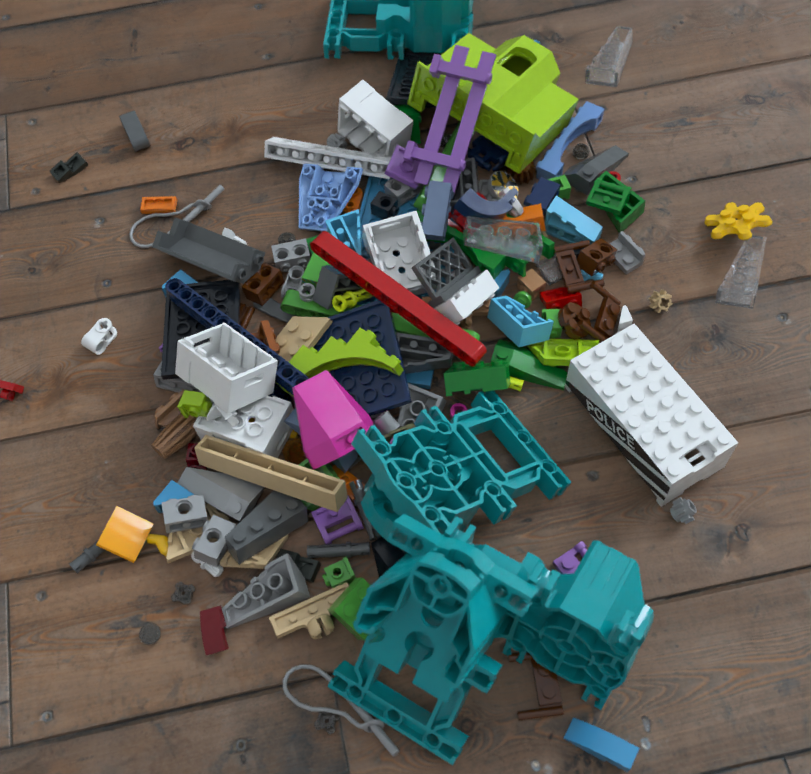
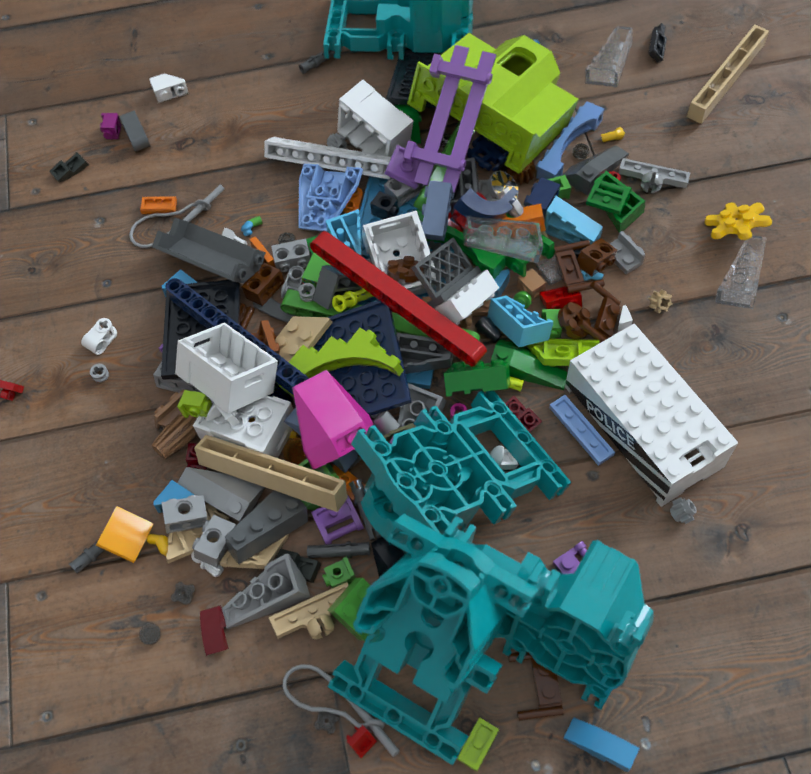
none -> light grey bush [90,363,109,383]
none -> magenta brick [100,113,122,139]
none -> white slope [149,74,189,103]
none -> arm [241,216,263,237]
none -> orange plate [250,236,276,268]
none -> dark grey pin [299,50,342,74]
none -> red tile [346,725,377,758]
none -> reddish brown plate [387,256,424,283]
none -> lime plate [457,717,499,772]
none -> black cone [475,316,502,343]
none -> white plate [490,445,518,470]
none -> dark red slope [505,396,542,433]
none -> light blue plate [549,395,615,466]
none -> yellow arm [601,127,625,142]
none -> light grey plate [619,158,690,194]
none -> black hinge [648,23,667,63]
none -> tan brick [687,25,769,124]

